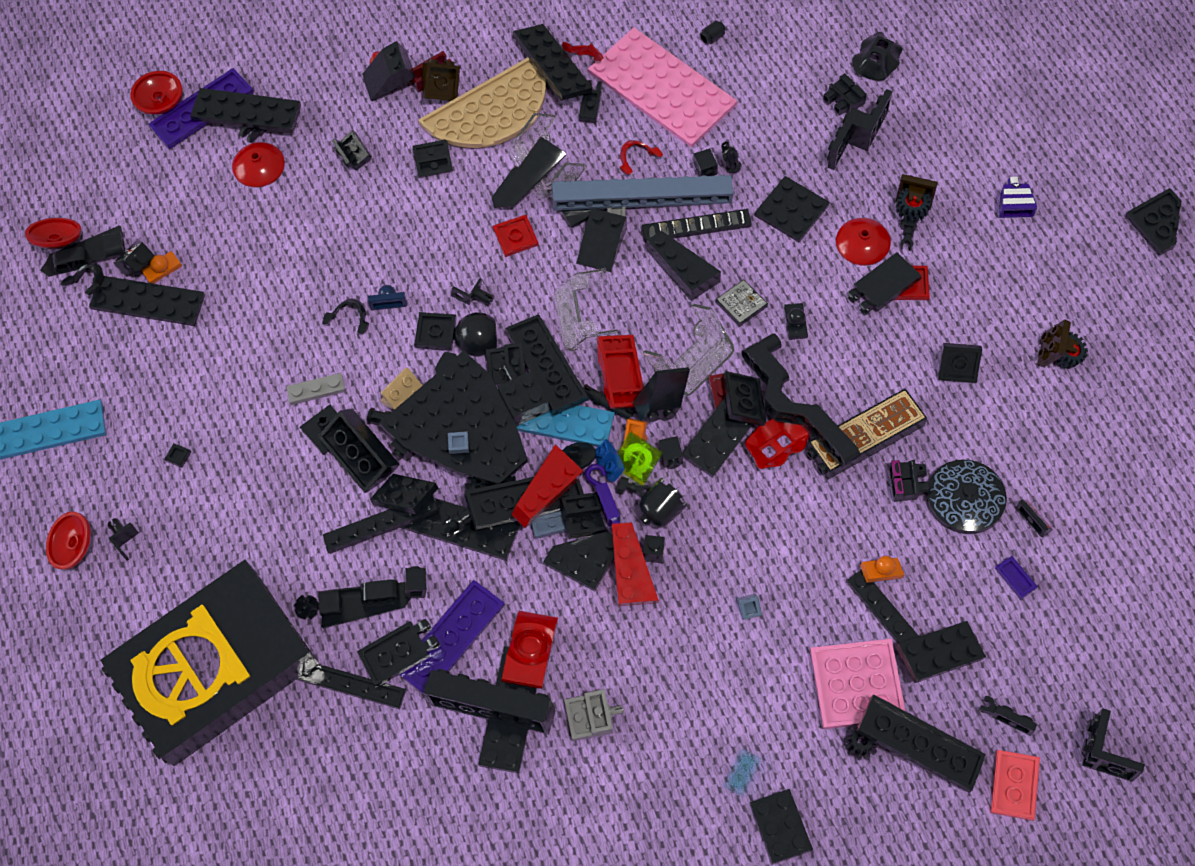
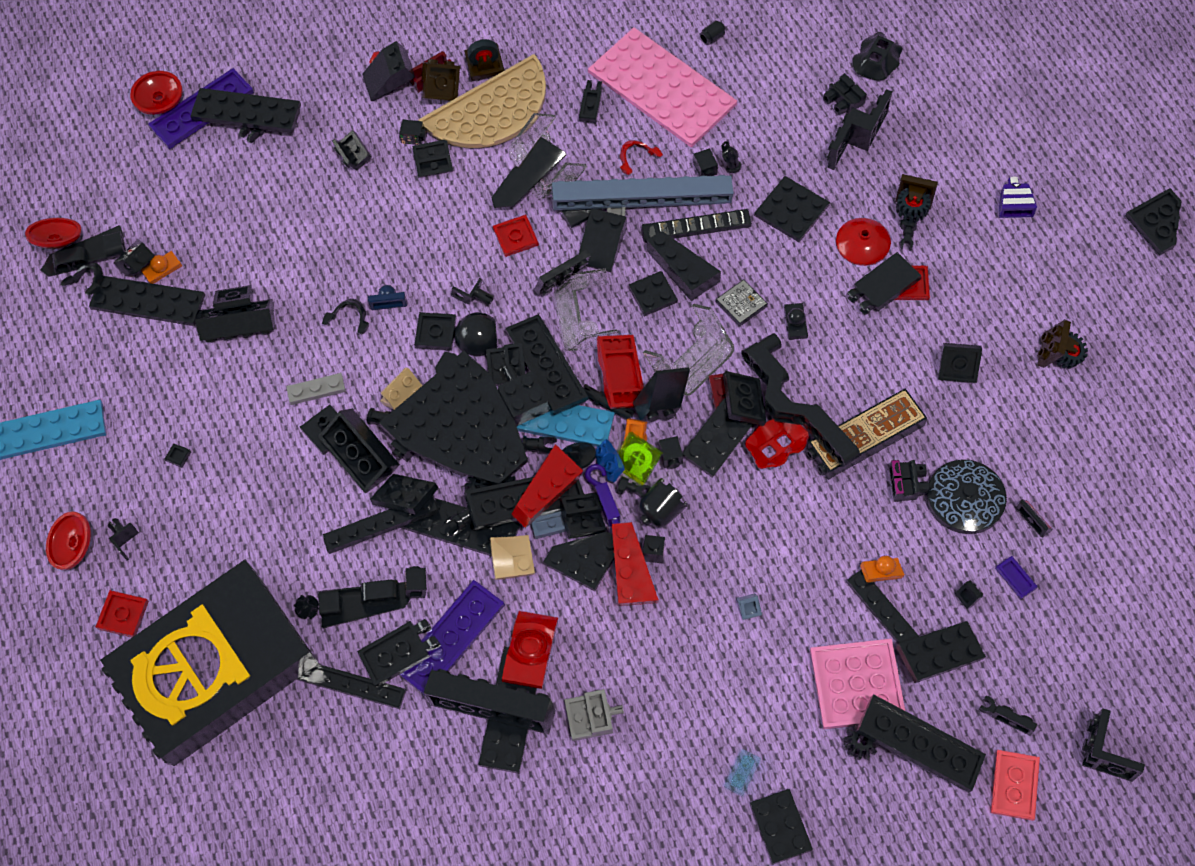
red dish [232,142,285,188] -> none
sand blue plate [448,432,469,454] -> none
black plate [513,24,593,101] -> none
red helmet [562,42,604,61] -> none
none -> red plate [95,590,149,638]
none -> black slope [195,299,275,342]
none -> black plate [213,285,253,311]
none -> black brick [399,119,427,145]
none -> plate [464,39,504,81]
none -> tan plate [490,535,535,580]
none -> black piece [522,436,557,454]
none -> black plate [534,249,591,297]
none -> black plate [629,271,678,316]
none -> black tile [955,580,983,609]

